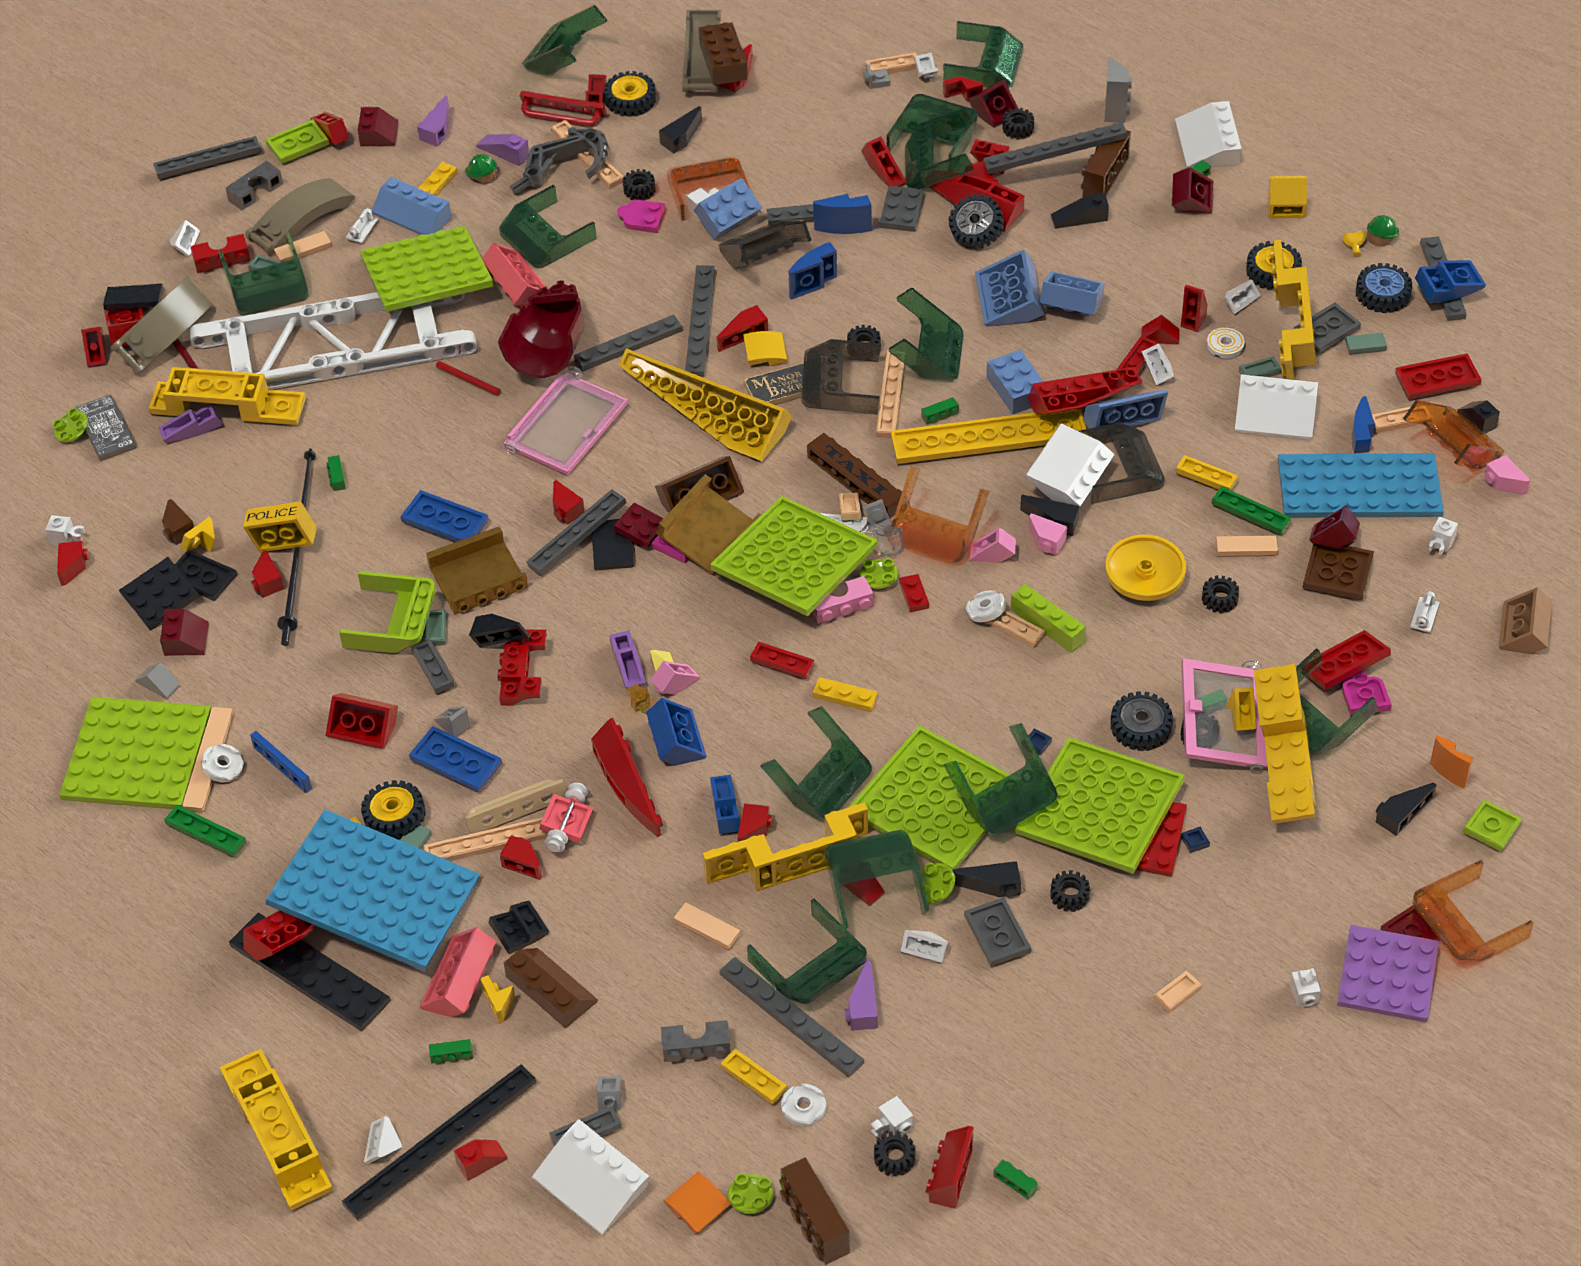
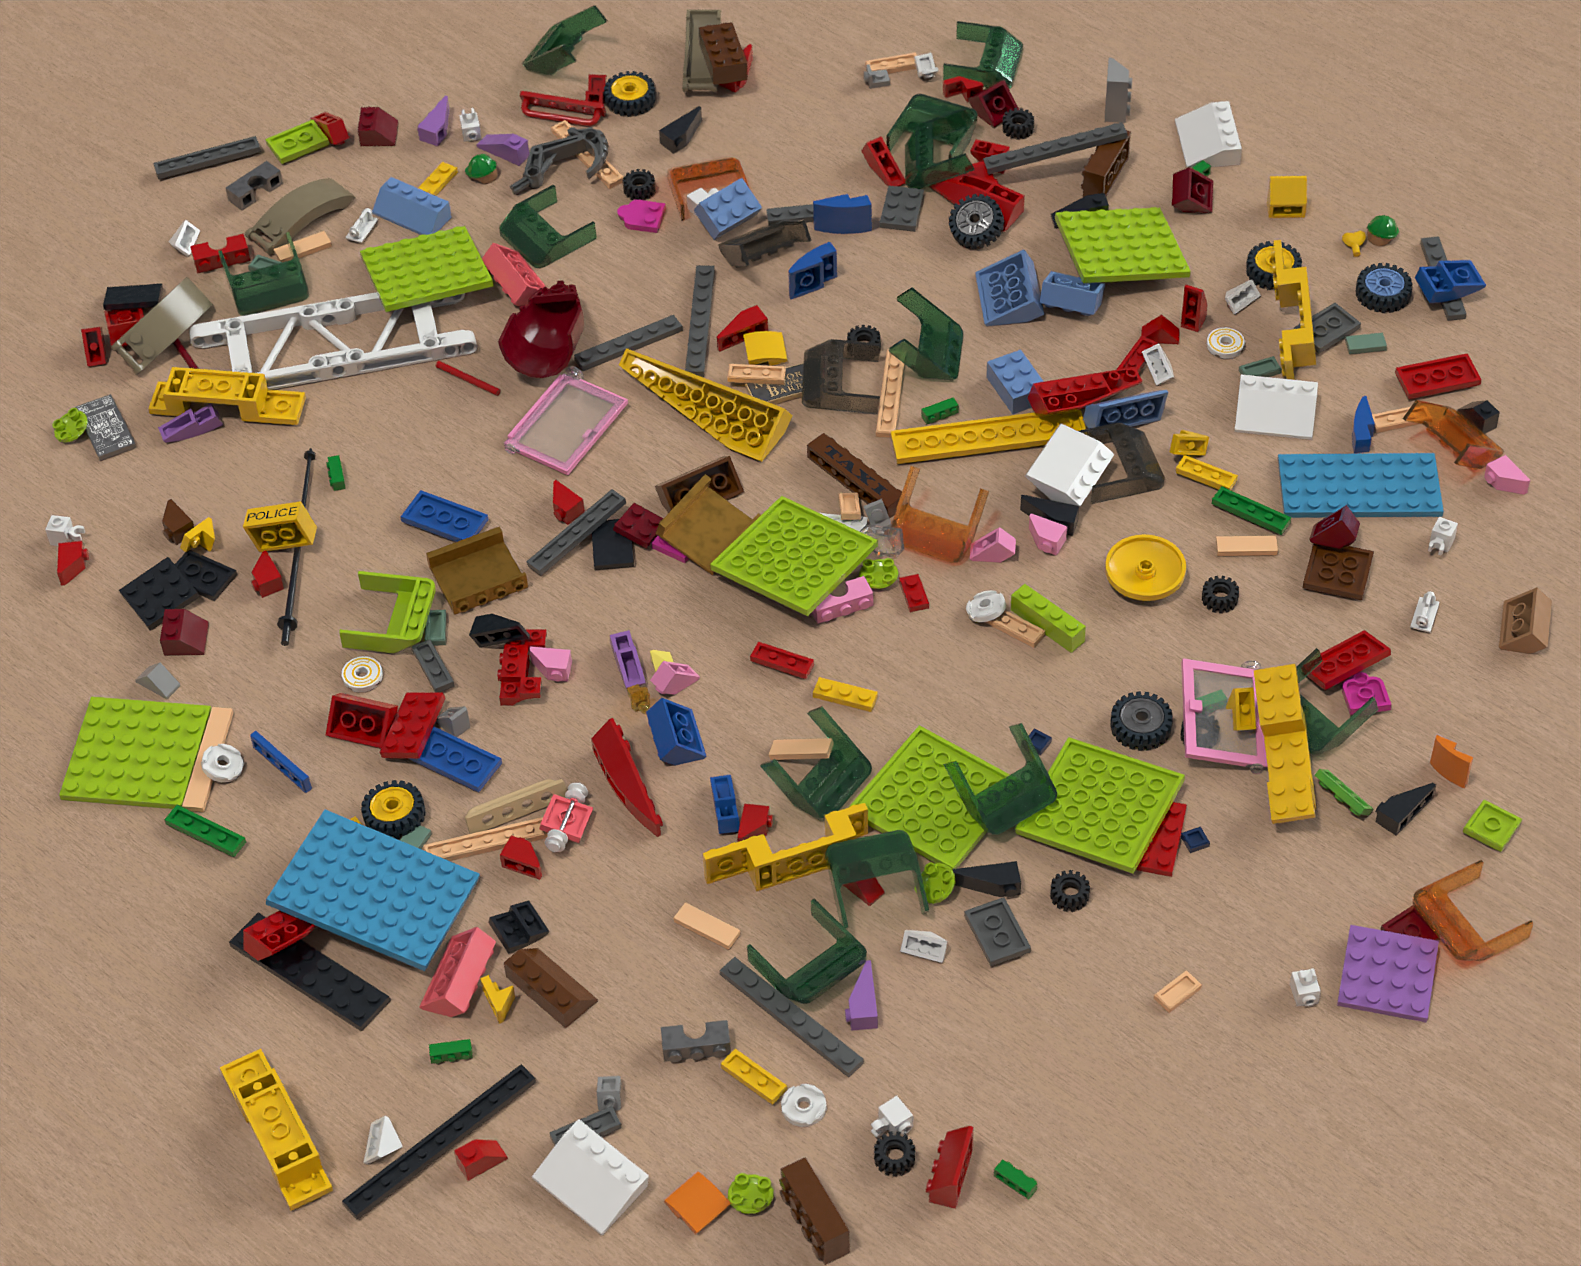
none -> white tile [341,656,383,692]
none -> red plate [379,692,446,759]
none -> white brick [459,108,481,142]
none -> bright pink slope [530,647,572,682]
none -> light nougat tile [727,364,786,385]
none -> light nougat tile [769,738,834,760]
none -> lime plate [1055,207,1191,283]
none -> yellow slope [1169,430,1209,456]
none -> bright green plate [1314,769,1374,816]

